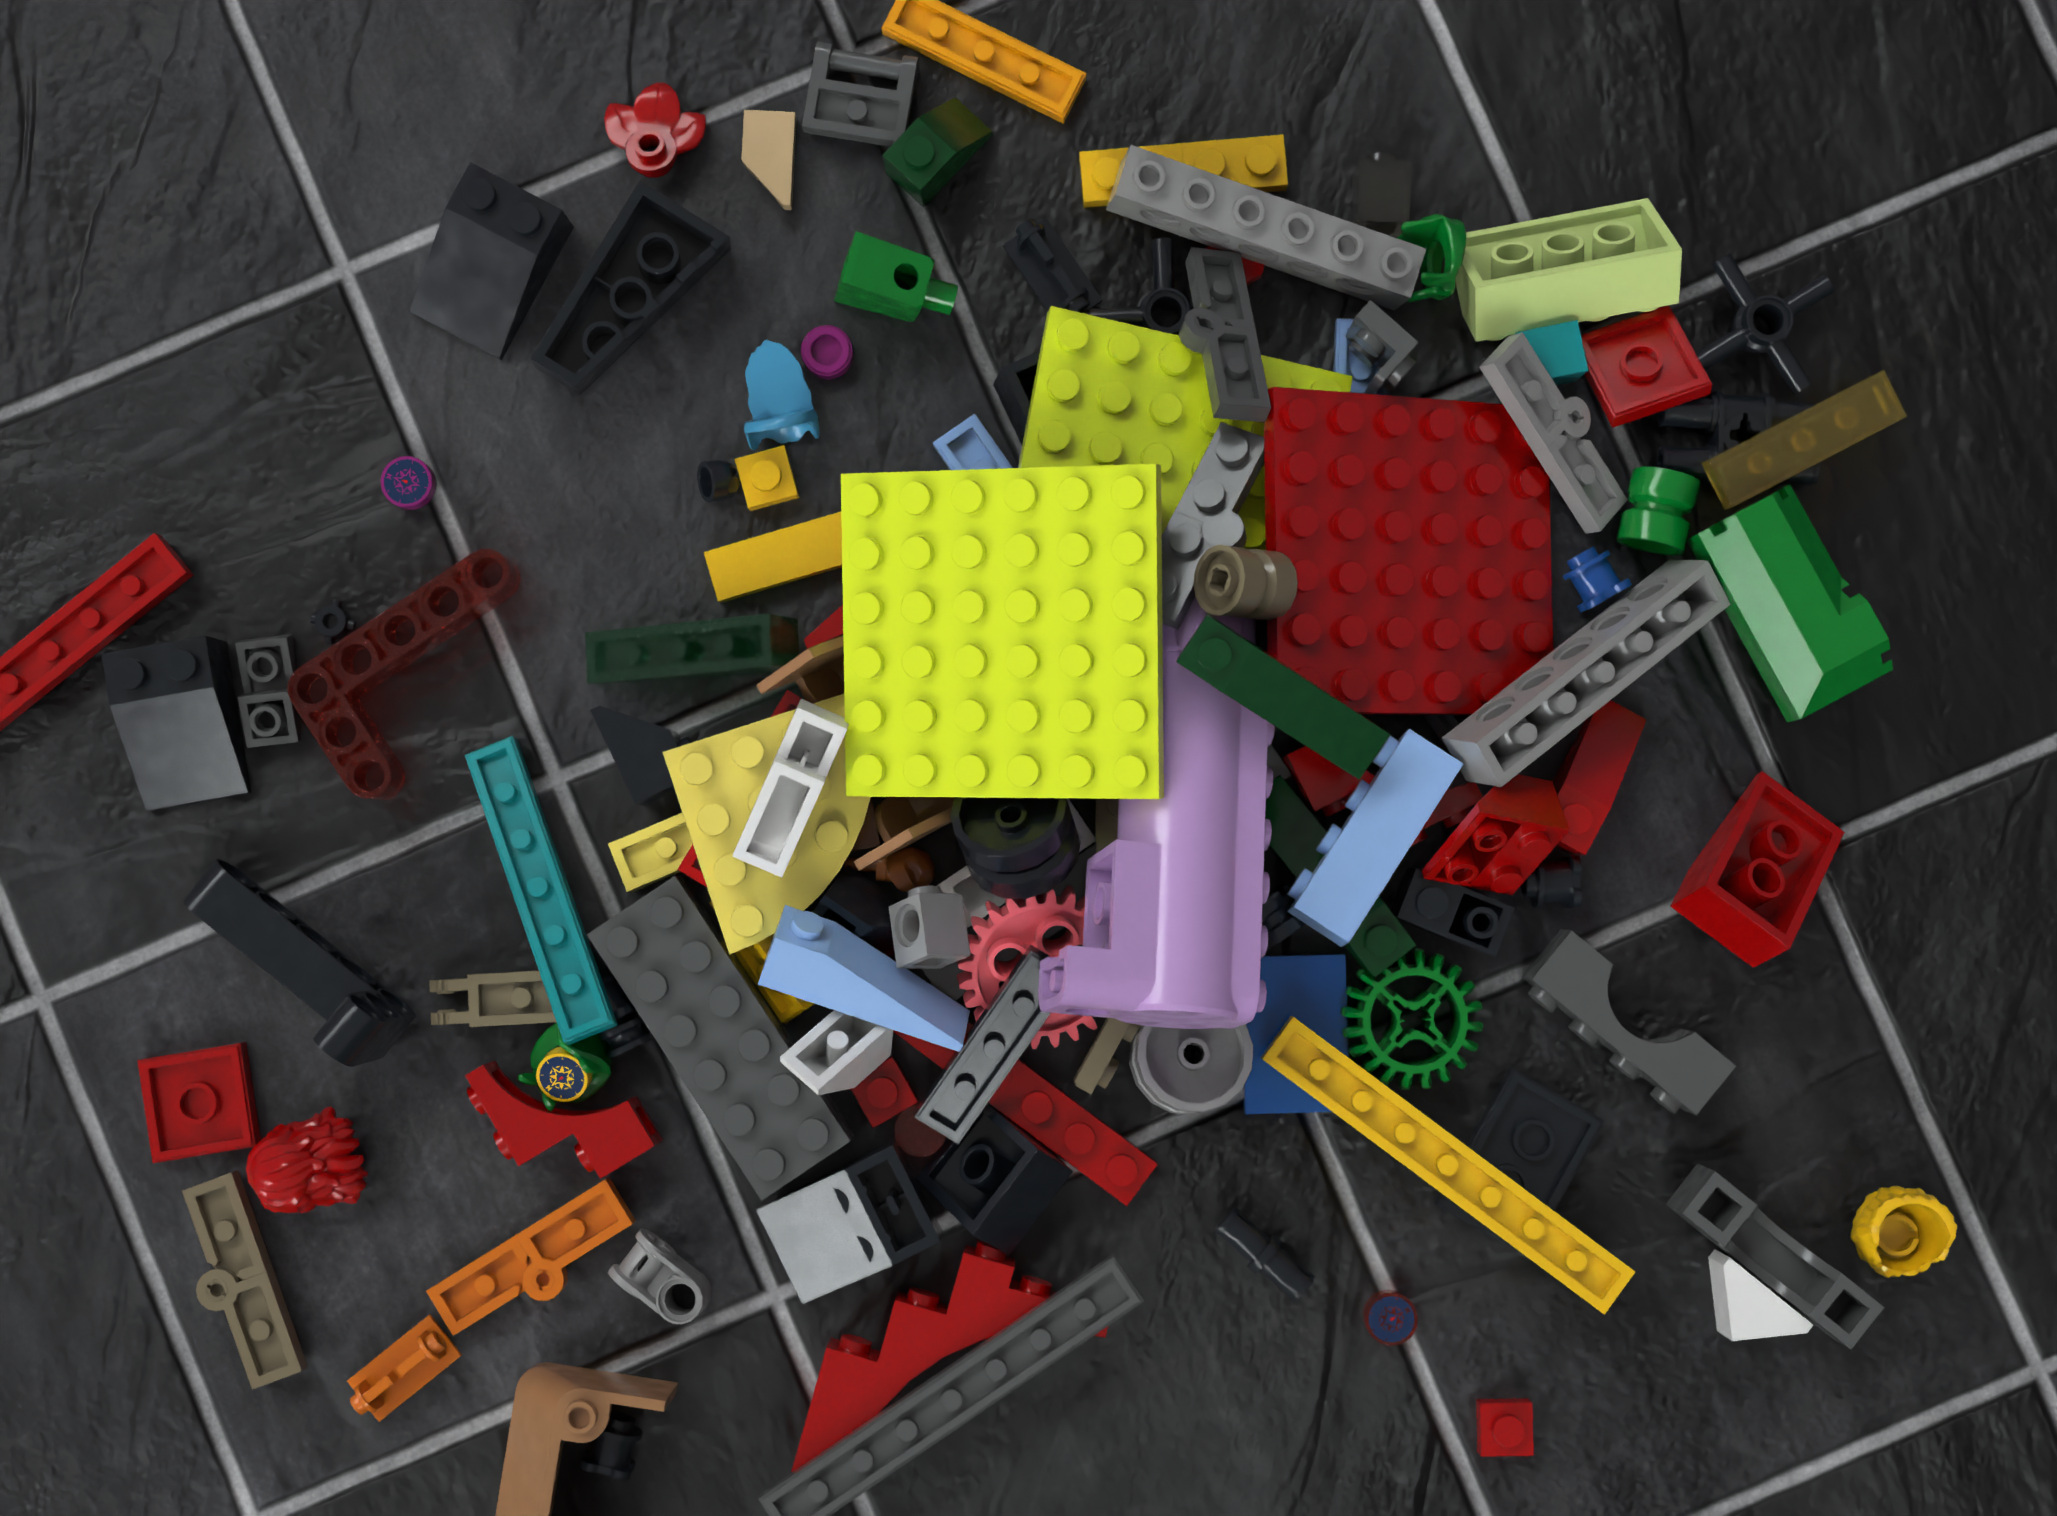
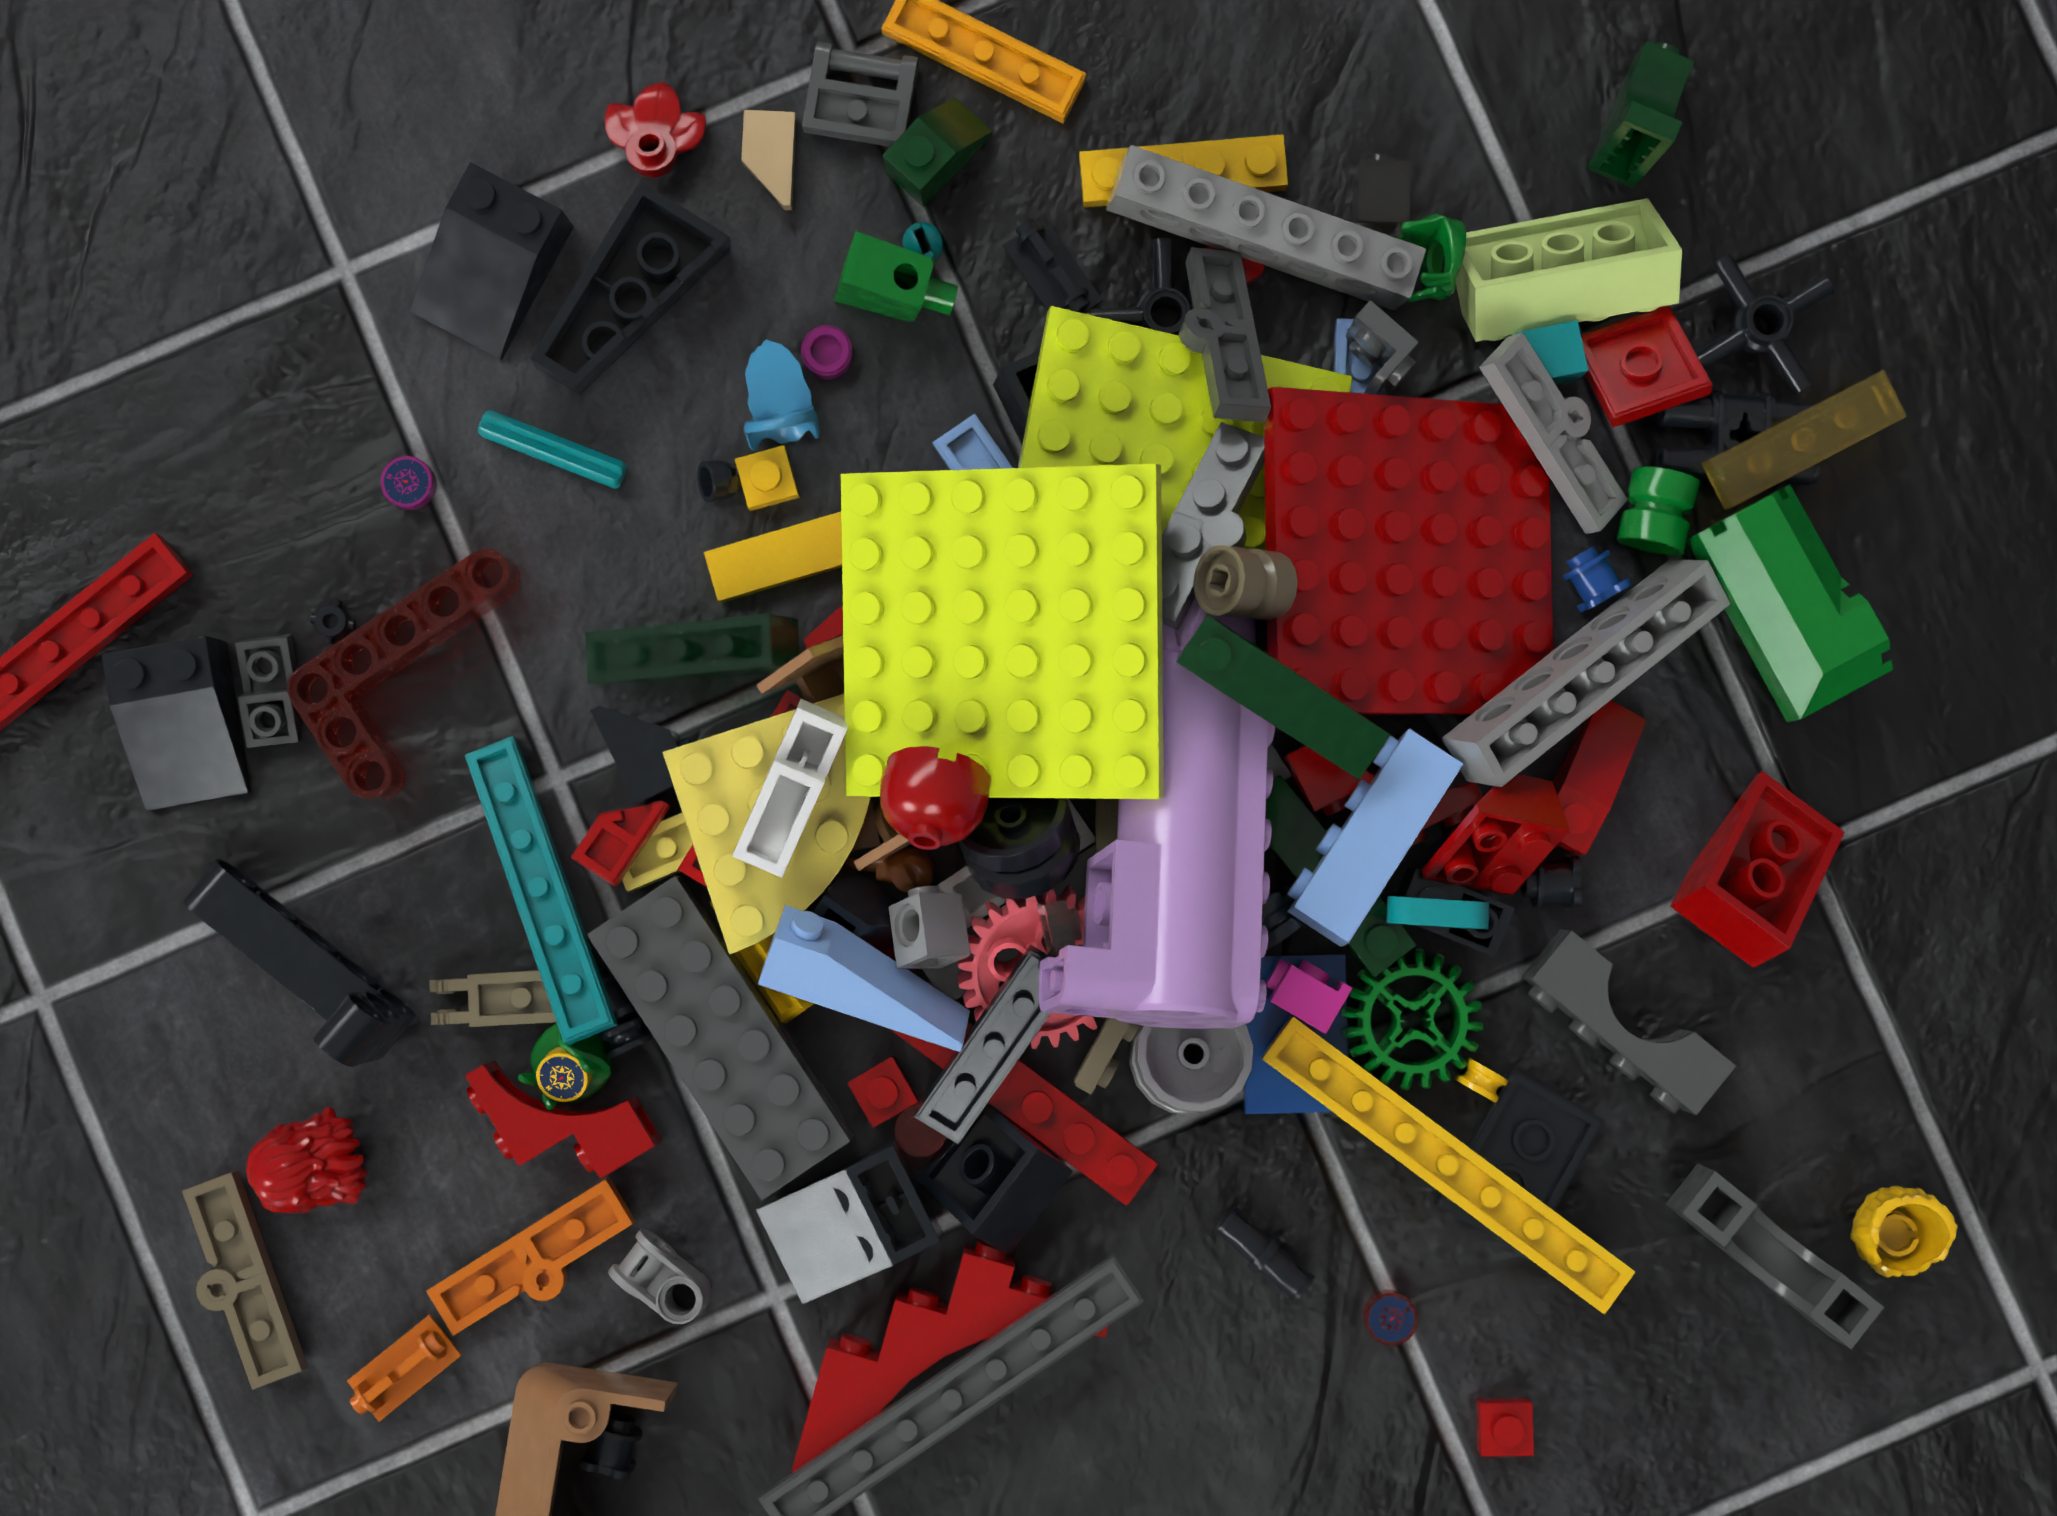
red tile [137,1042,261,1163] -> none
white slope [780,1010,893,1095] -> none
white slope [1708,1249,1813,1341] -> none
none -> teal axle [478,410,627,489]
none -> red tile [571,800,671,887]
none -> red cylinder [880,746,991,850]
none -> teal hinge [902,222,944,263]
none -> clear smoke plate [1037,900,1082,957]
none -> dark pink brick [1265,958,1352,1034]
none -> teal beam [1386,896,1490,929]
none -> yellow bush [1455,1057,1509,1103]
none -> dark green arch [1586,41,1694,188]

